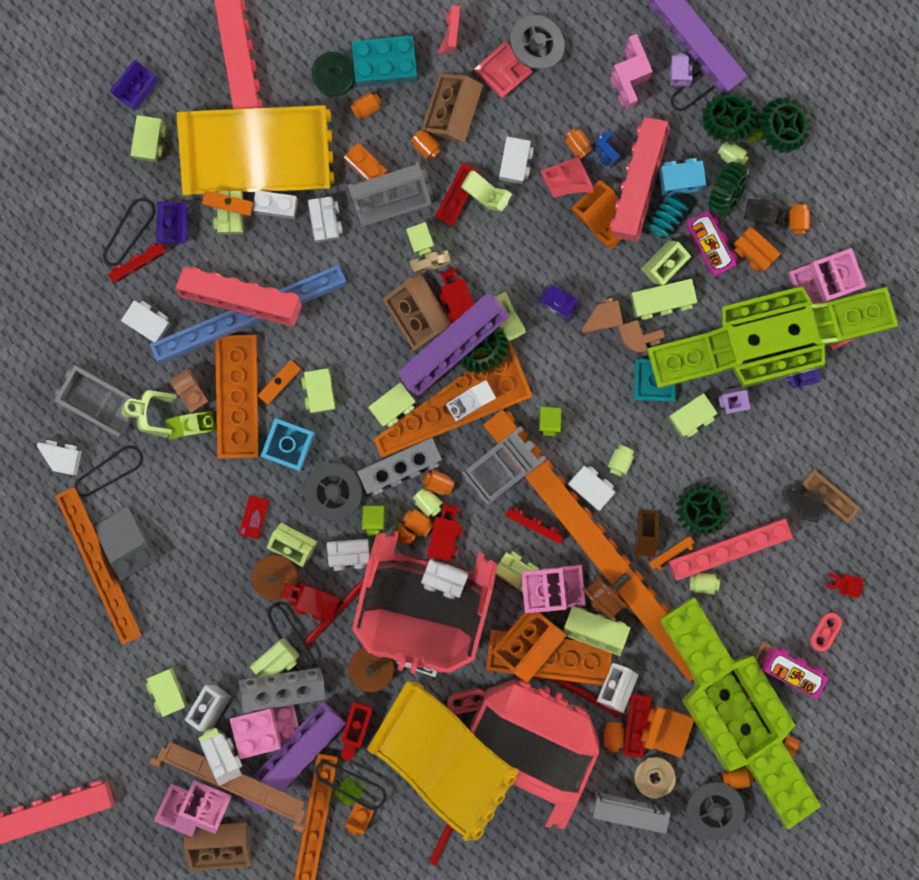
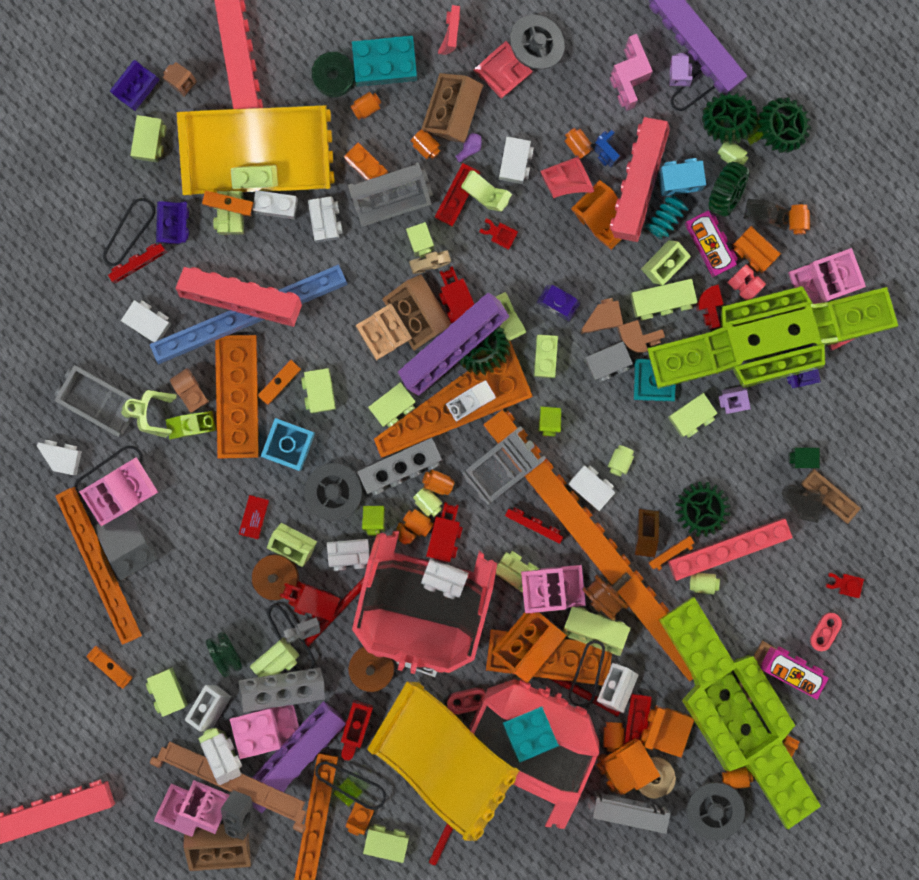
none -> bright pink bracket [79,457,158,526]
none -> orange piece [86,646,133,689]
none -> nougat slope [163,62,197,97]
none -> clear green wheel [206,631,242,678]
none -> dark grey brick [221,790,256,840]
none -> yellowish green brick [231,165,278,189]
none -> light grey plate [284,618,320,643]
none -> light nougat slope [355,304,412,361]
none -> yellowish green brick [363,824,409,863]
none -> medium lavender animal [456,133,482,162]
none -> red plate [479,218,518,251]
none -> teal plate [502,706,559,763]
none -> yellowish green brick [534,335,558,378]
none -> black piece [568,640,605,707]
none -> light grey brick [584,342,633,382]
none -> orange piece [596,738,660,795]
none -> red brick [697,284,723,329]
none -> coral wheel [727,264,766,301]
none -> dark green brick [788,448,820,468]

